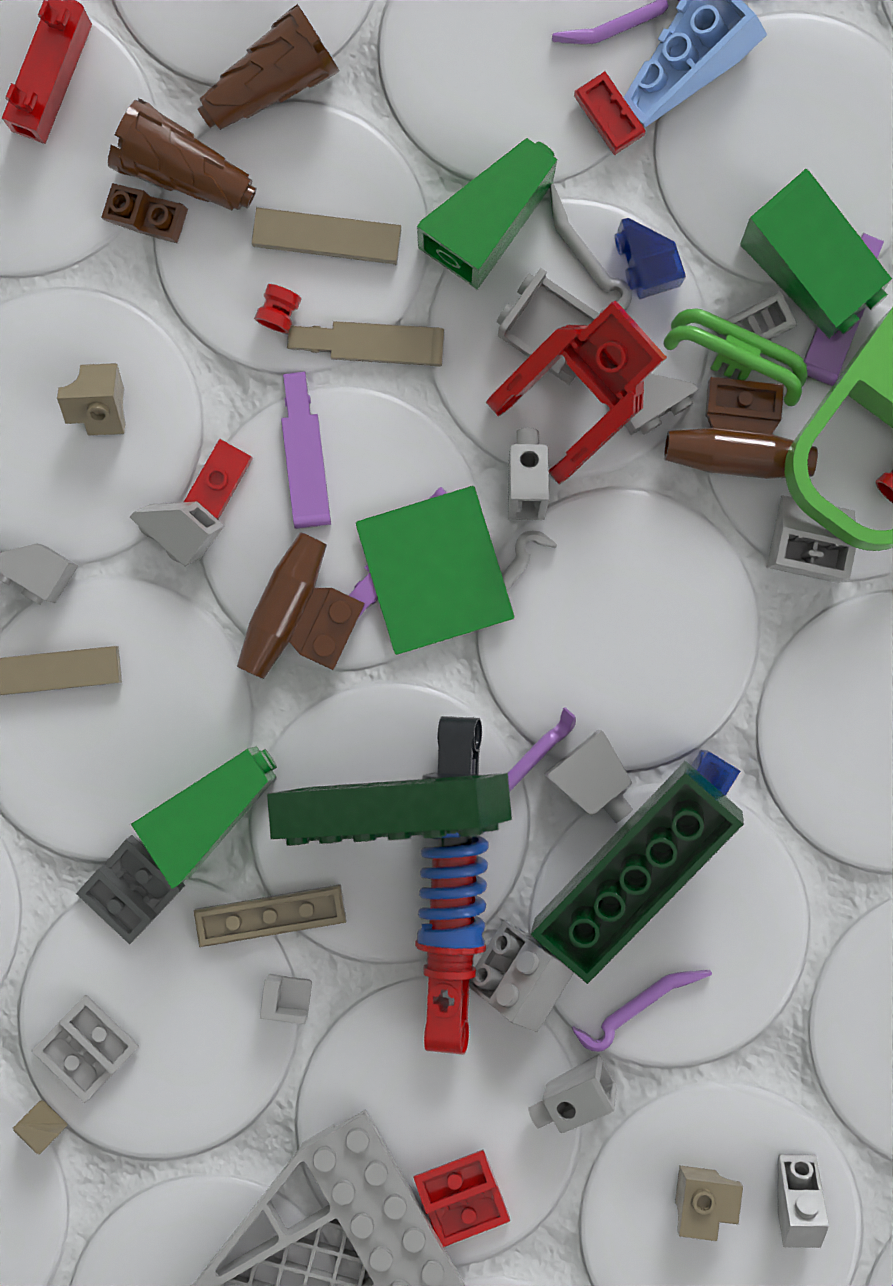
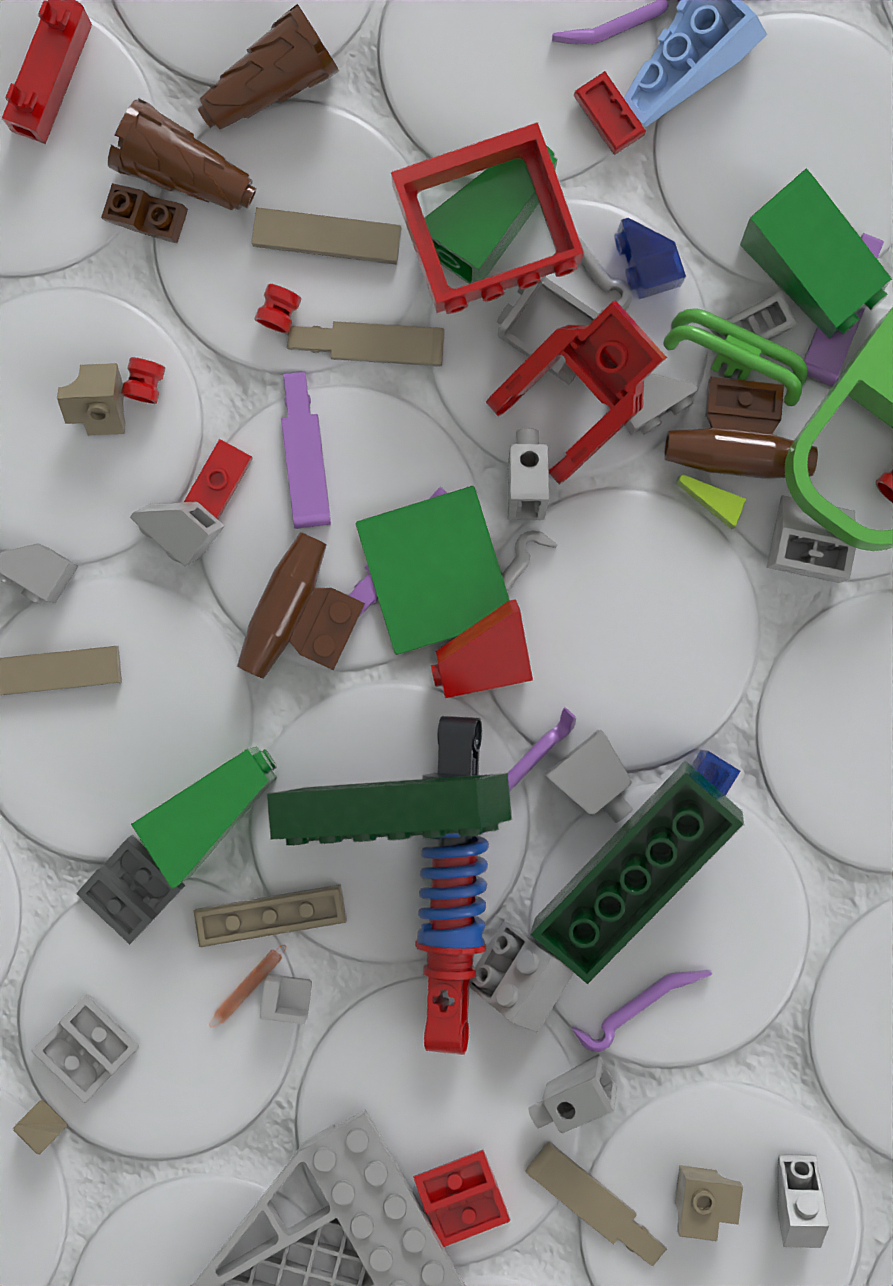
none -> red wheel [121,357,166,404]
none -> orange piece [209,945,286,1027]
none -> red piece [391,122,584,314]
none -> red slope [431,599,533,698]
none -> dark tan piece [525,1141,667,1266]
none -> lime piece [676,474,746,529]

